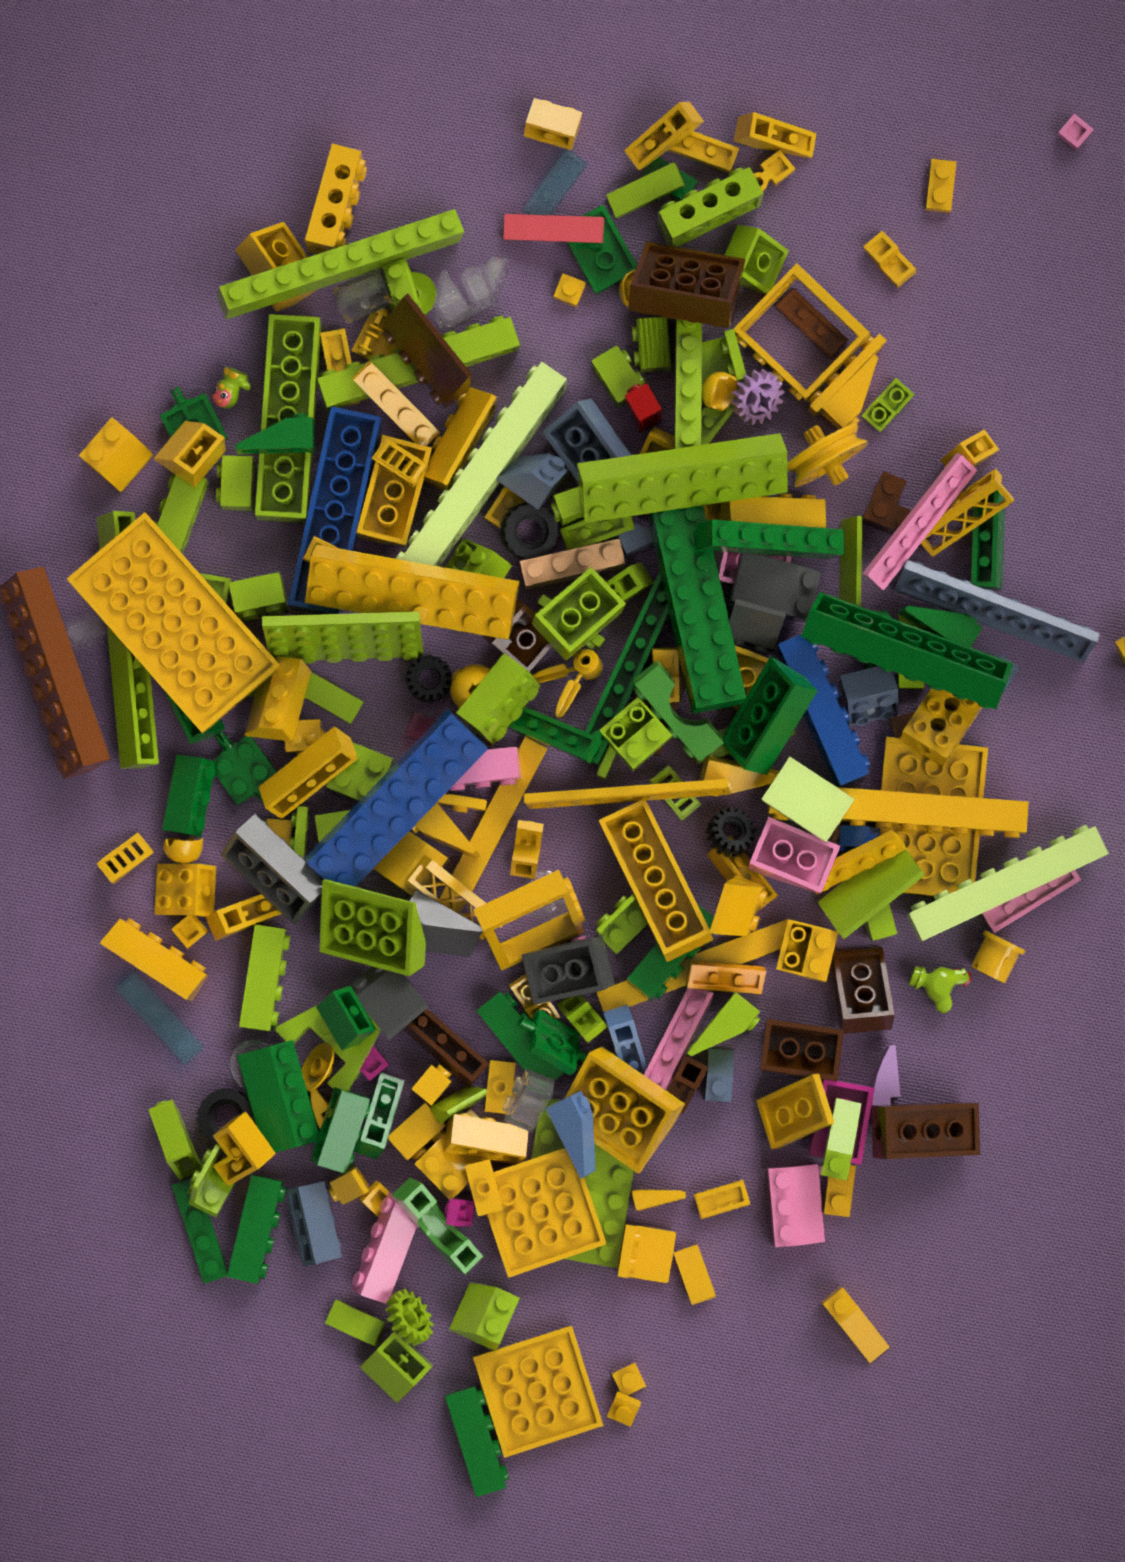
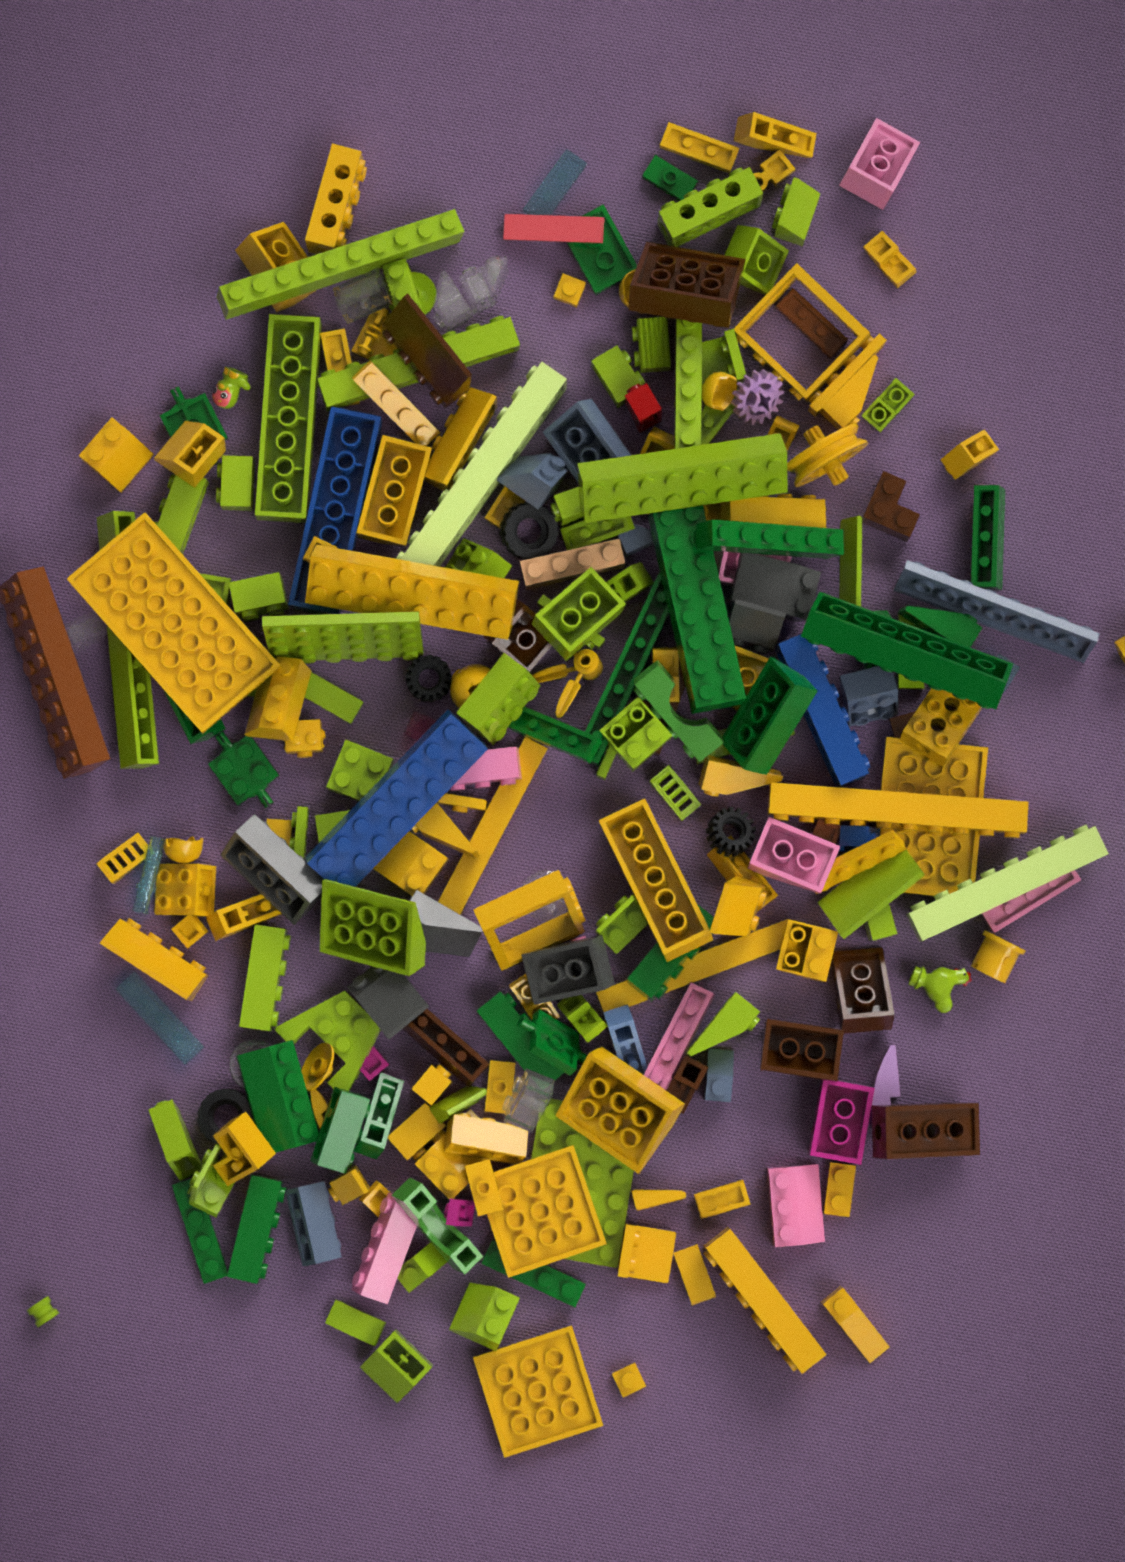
green brick [162,755,216,838] -> none
green slope [236,413,315,454] -> none
yellow brick [259,726,358,819] -> none
green brick [316,986,376,1051] -> none
yellow slope [372,438,428,488] -> none
lime gear [385,1289,434,1346] -> none
yellow fence [406,855,502,940] -> none
green brick [445,1385,510,1497] -> none
yellow brick [510,820,544,879] -> none
yellow brick [524,98,582,150] -> none
yellow tile [524,779,731,809] -> none
medium blue slope [546,1091,596,1179] -> none
lime tile [606,162,685,219] -> none
yellow plate [607,1391,641,1427] -> none
yellow slope [624,101,704,170] -> none
light orange plate [685,960,766,994] -> none
yellow plate [756,1074,835,1149] -> none
yellowish green tile [761,757,855,843] -> none
lime slope [819,1098,861,1181] -> none
bright pink plate [863,453,978,591] -> none
yellow fence [920,468,1014,557] -> none
yellow plate [925,159,957,213] -> none
bright pink plate [1057,114,1094,151] -> none
none -> lime wheel [27,1296,59,1328]
none -> clear light blue pin [132,836,165,914]
none -> lime slope [397,1242,447,1293]
none -> green plate [481,1240,586,1307]
none -> yellow brick [703,1227,827,1374]
none -> yellow slope [767,415,800,452]
none -> lime slope [772,177,821,247]
none -> bright pink slope [839,118,920,210]

